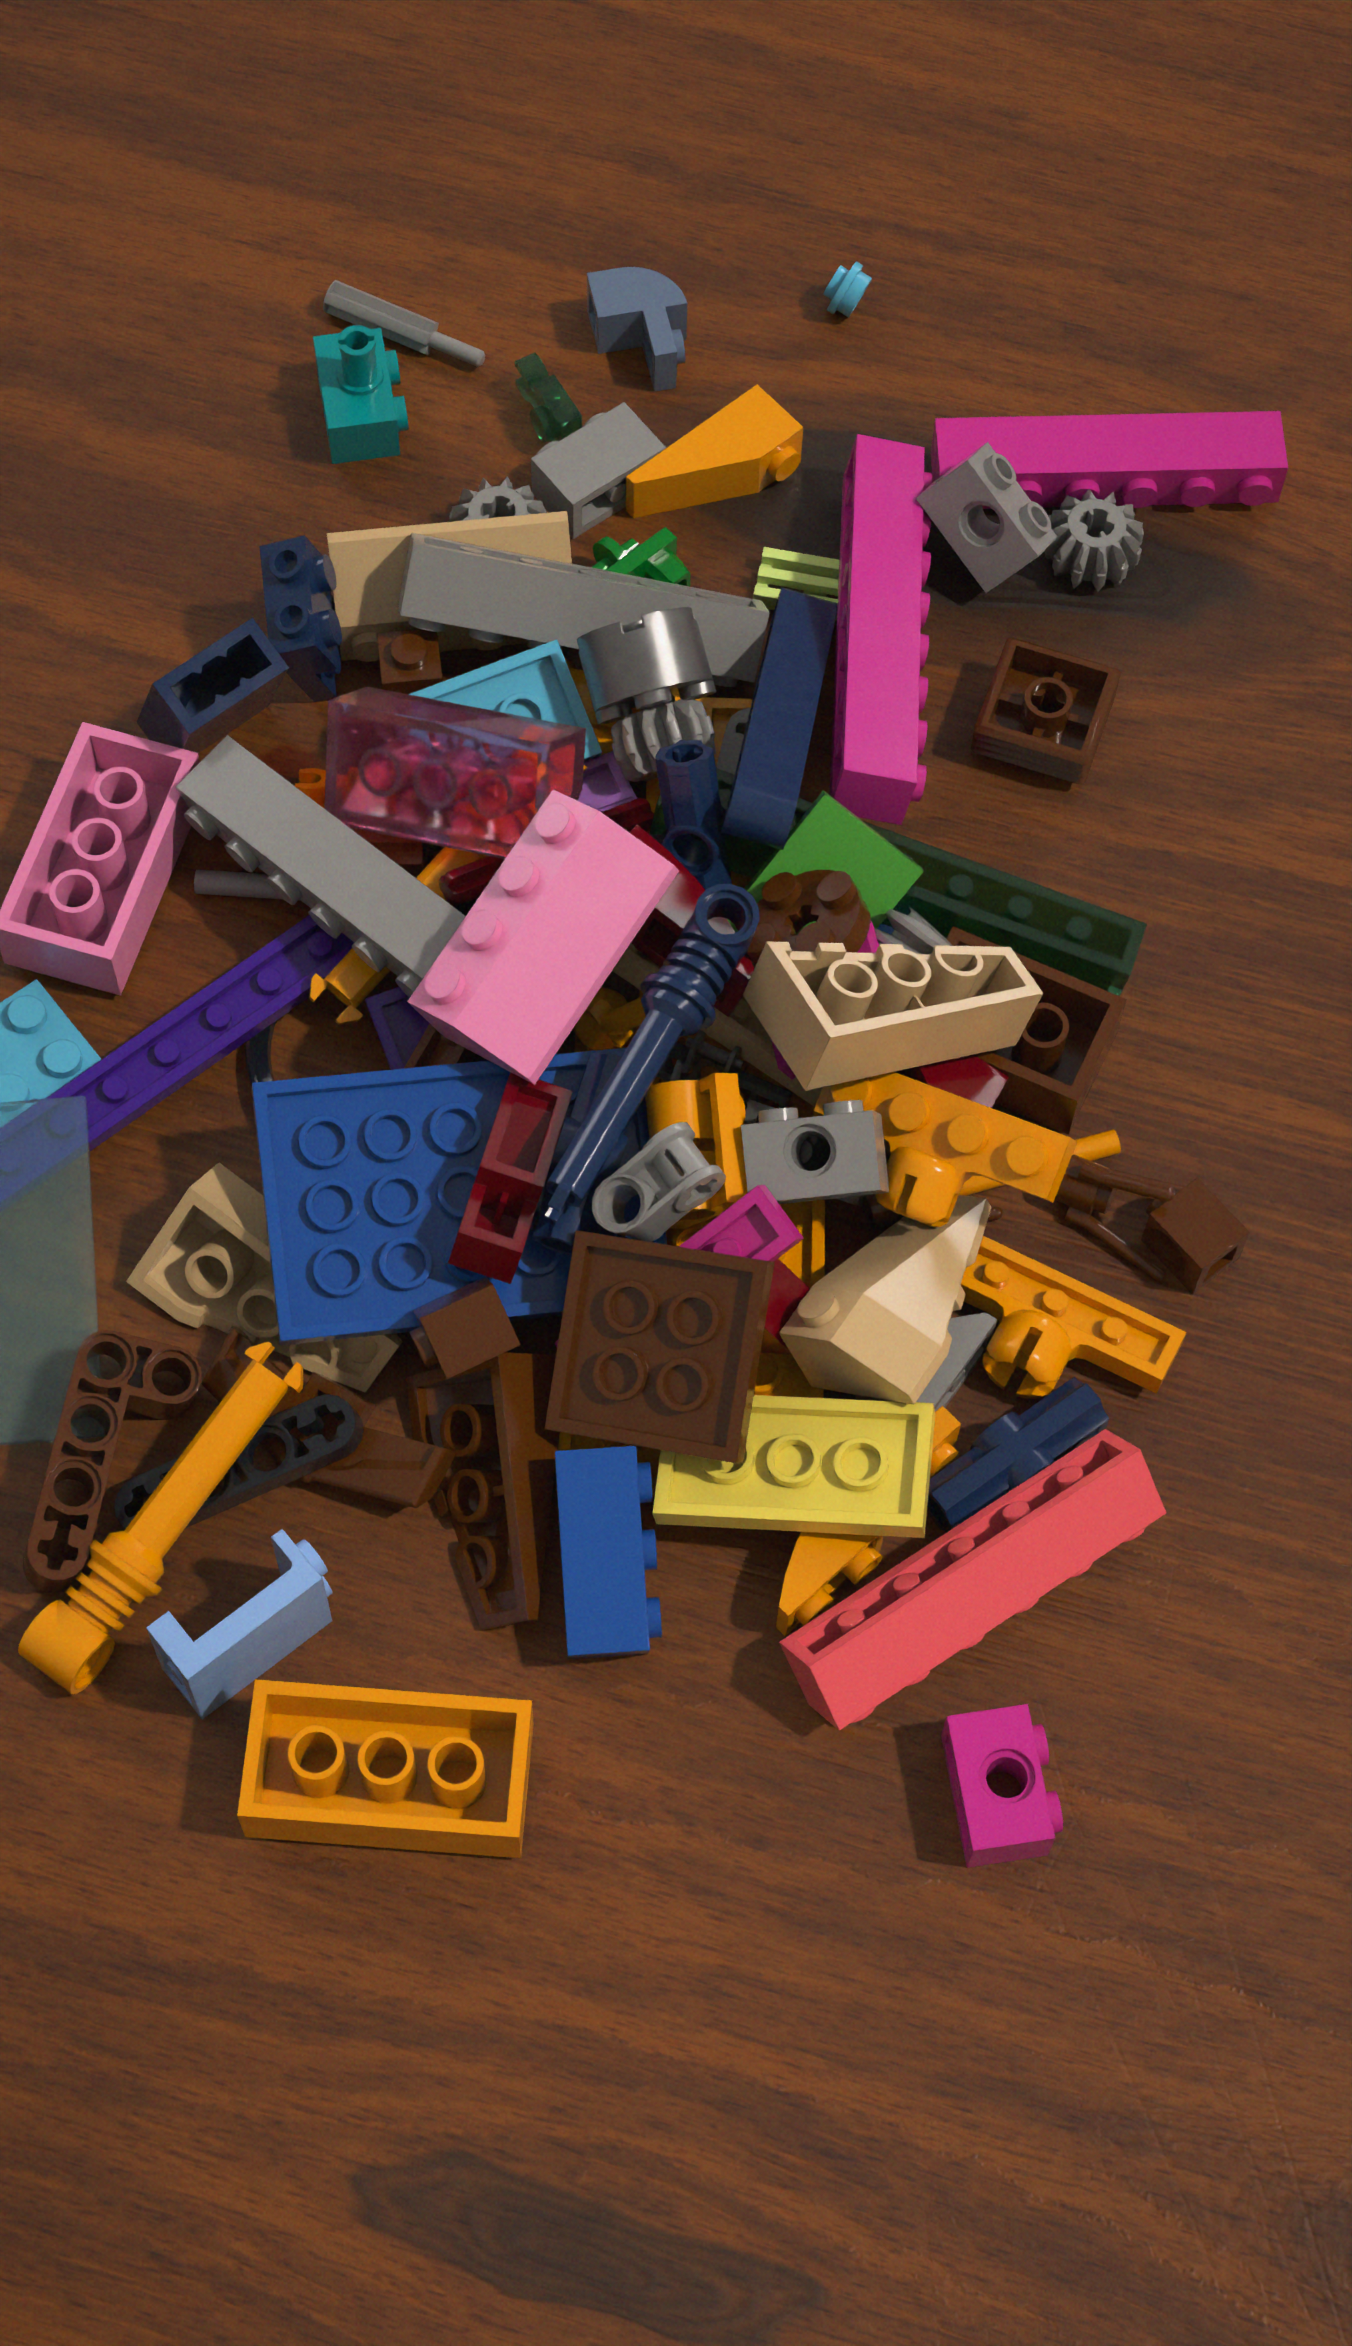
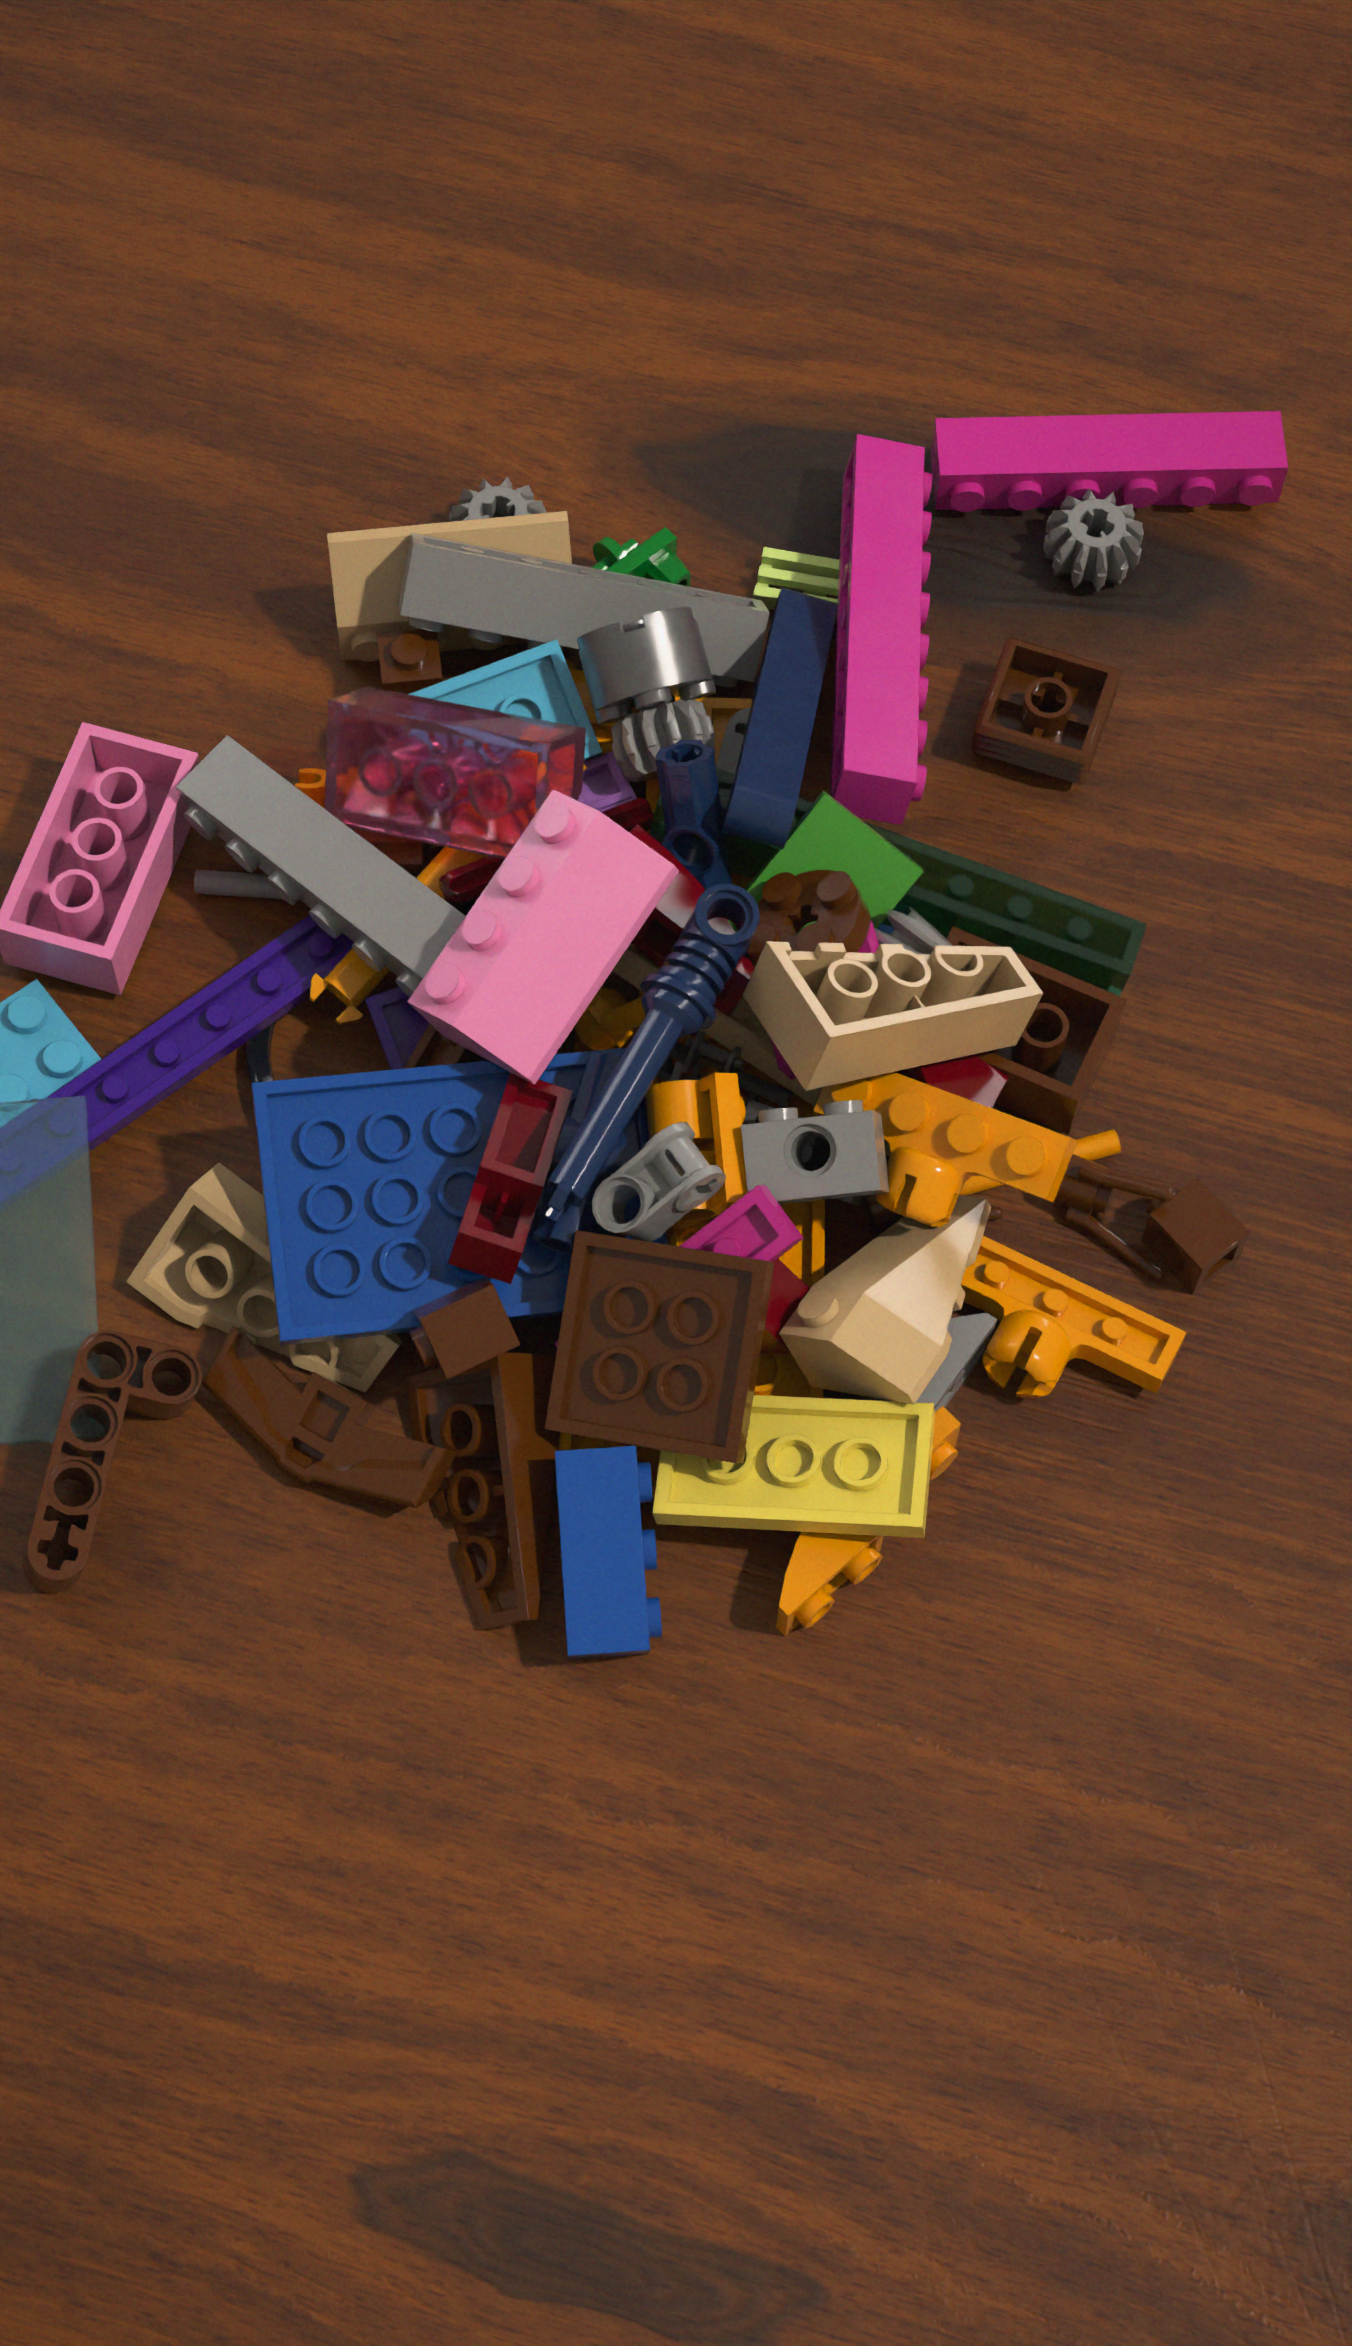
light orange piece [18,1342,303,1694] -> none
black beam [114,1394,364,1529] -> none
brick [137,617,289,753] -> none
light blue panel [146,1529,333,1720] -> none
light orange brick [237,1679,534,1858] -> none
dark blue plate [260,535,342,702] -> none
teal brick [313,325,409,464] -> none
light grey axle [323,280,485,367] -> none
clear green plate [515,352,582,442] -> none
light grey brick [531,402,666,539] -> none
sand blue brick [587,267,688,392] -> none
light orange slope [626,384,803,518] -> none
coral brick [779,1429,1166,1731] -> none
medium azure plate [823,261,872,318] -> none
light grey brick [916,442,1057,593] -> none
dark blue piece [927,1377,1109,1532] -> none
dark pink brick [941,1704,1063,1868] -> none

